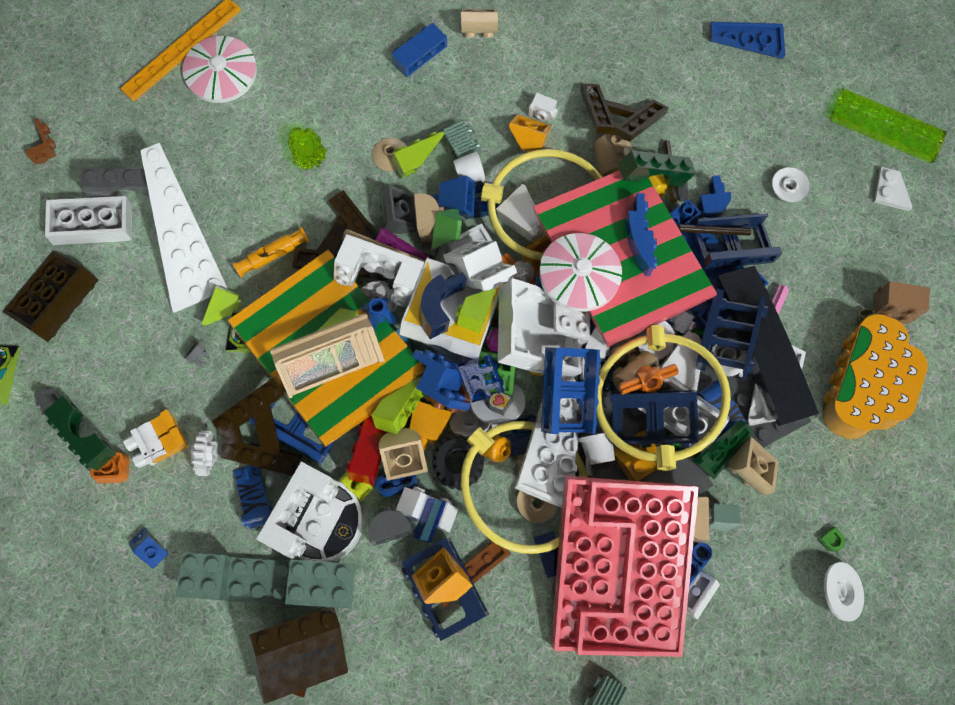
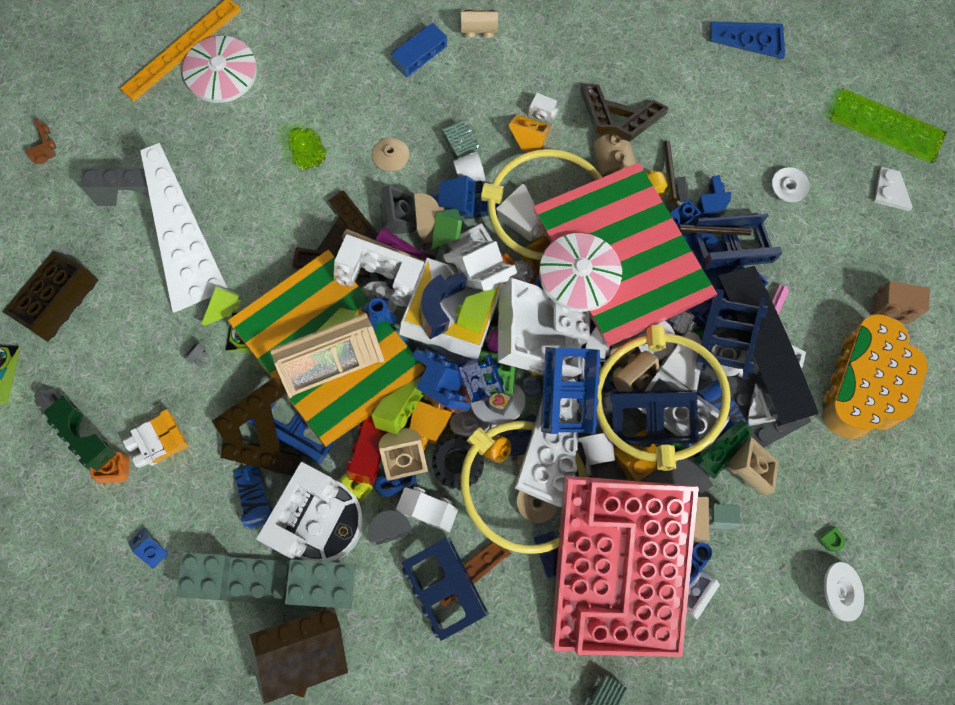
white brick [45,196,132,245] -> none
white gear [191,430,218,476] -> none
light orange piece [232,227,309,278] -> none
lime slope [391,131,445,179] -> none
light orange slope [412,547,473,604] -> none
clear blue slope [413,498,446,543] -> none
dark green arch [618,150,696,187] -> none
orange axle [618,364,679,394] -> none
blue slope [625,193,657,276] -> none
olive plate [857,309,875,322] -> none
none -> sand blue tile [521,376,542,397]

